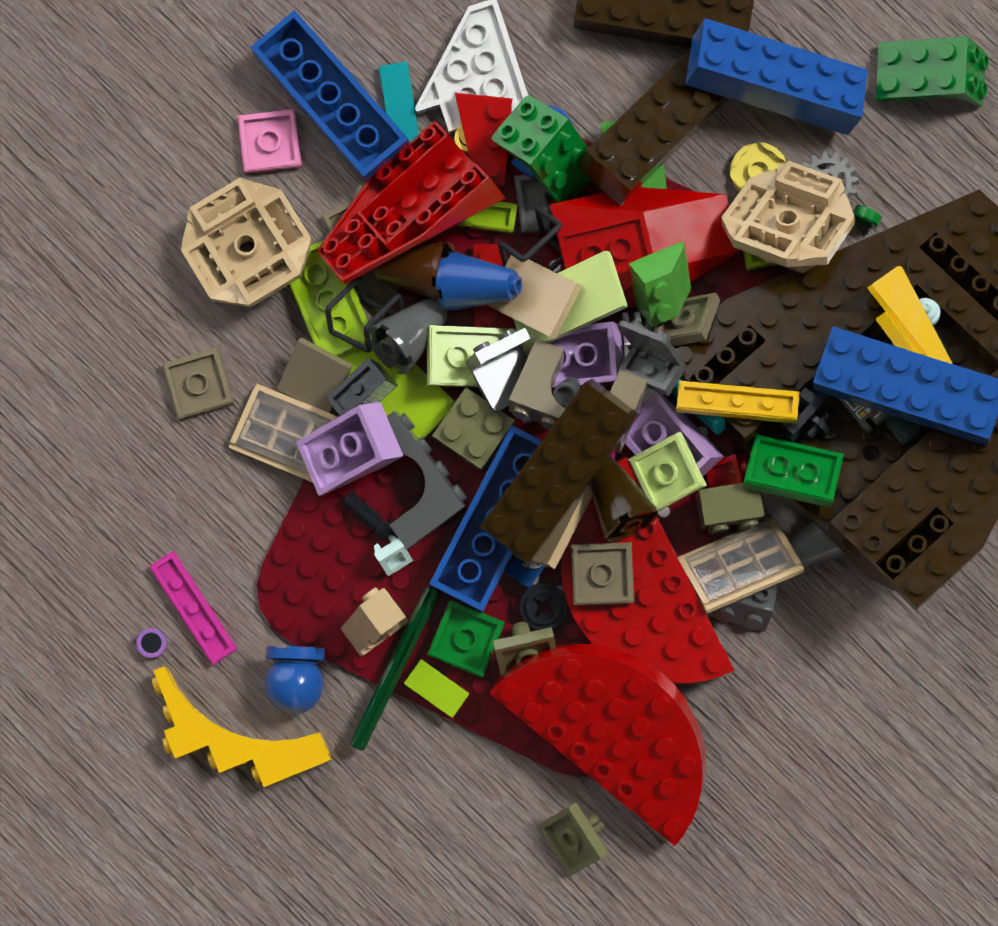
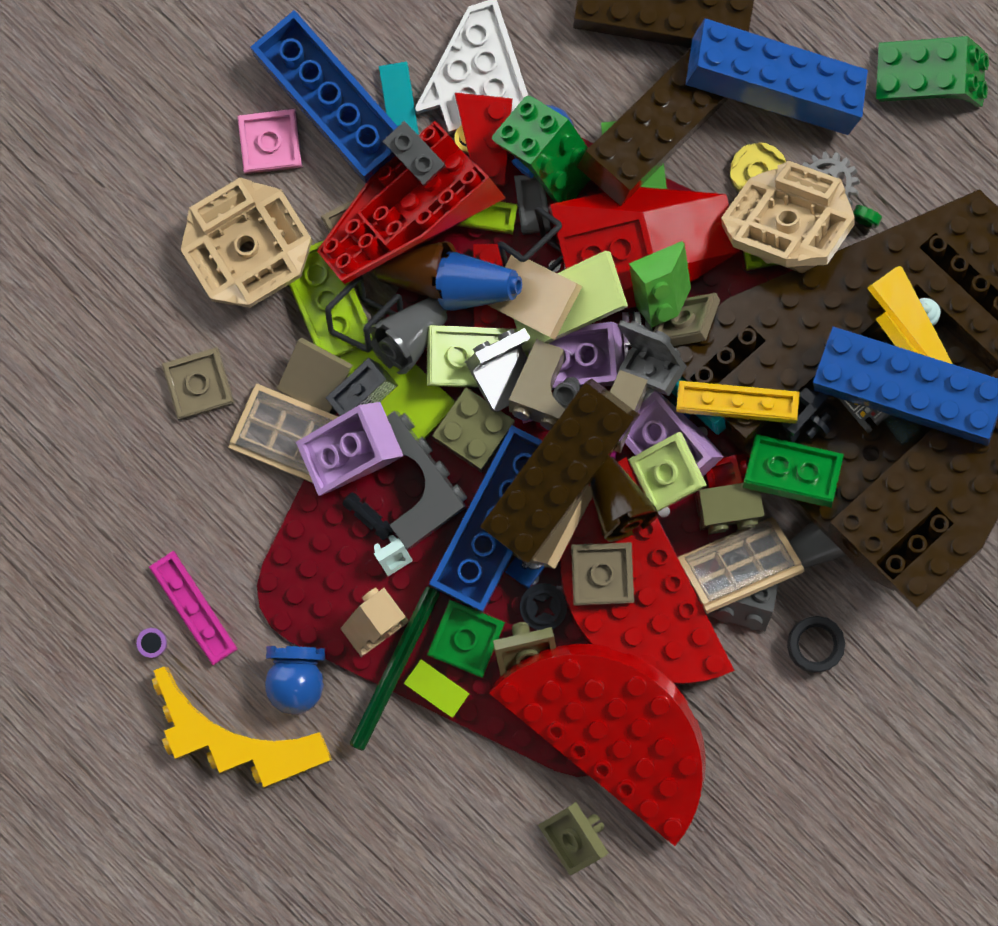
none -> dark grey brick [383,121,446,187]
none -> black tyre [787,616,846,673]

